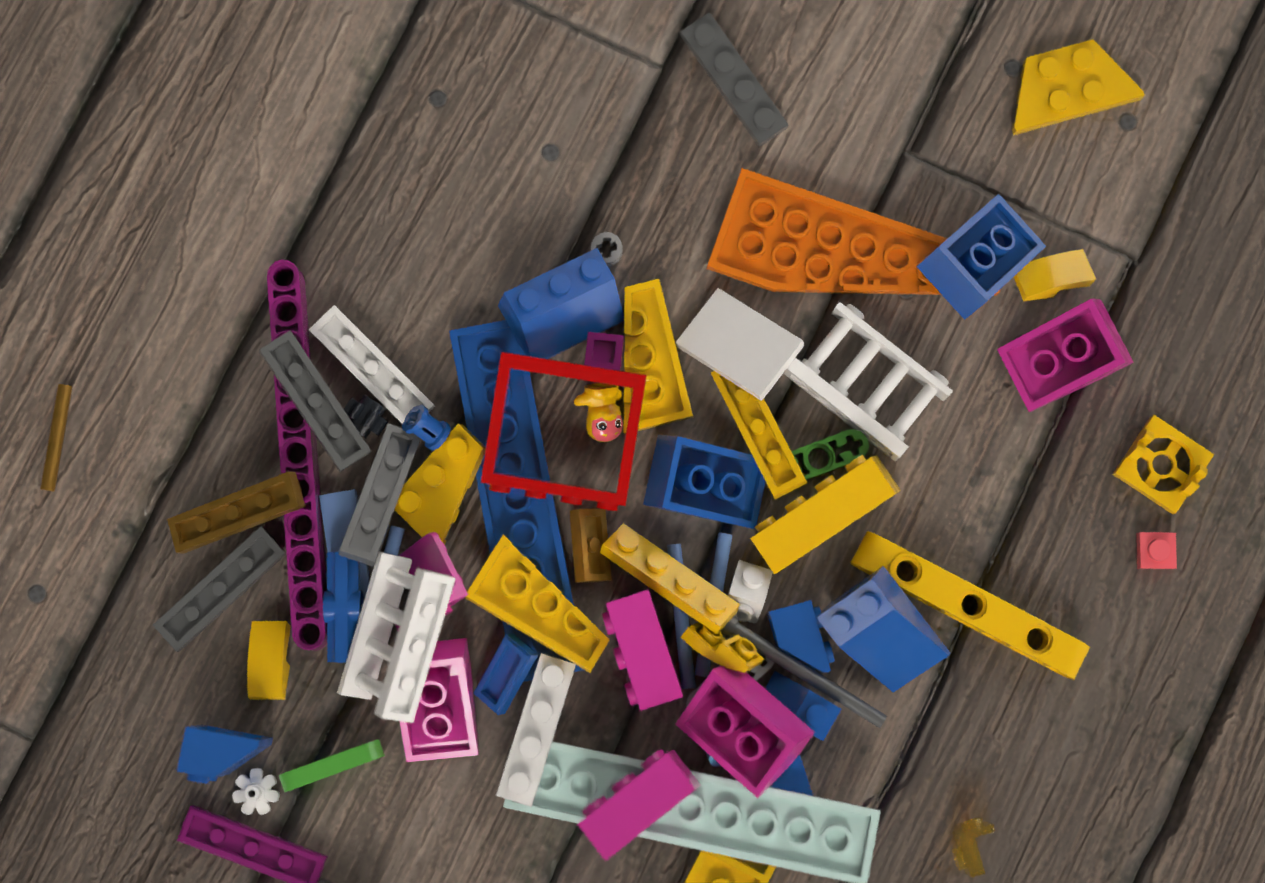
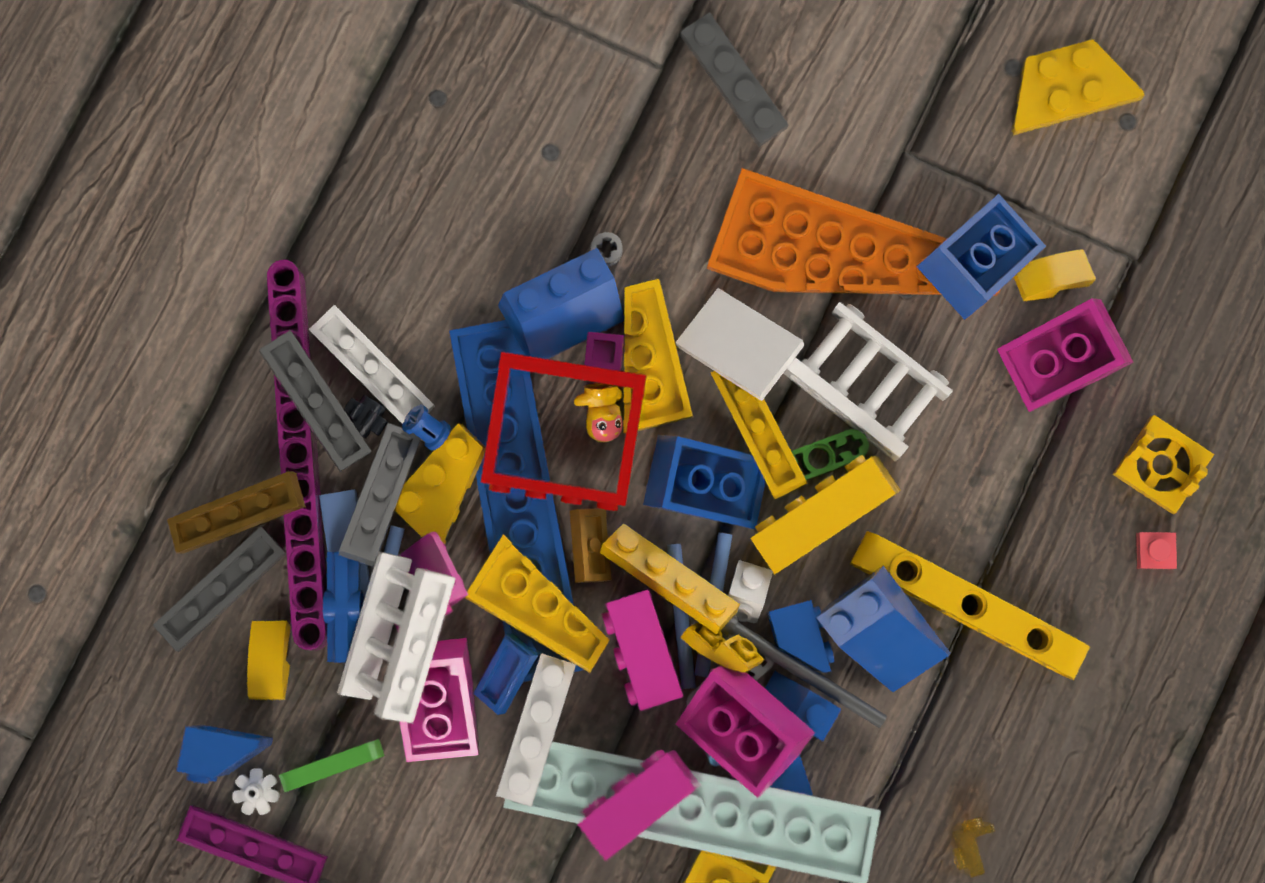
pearl gold bar [40,384,73,492] -> none

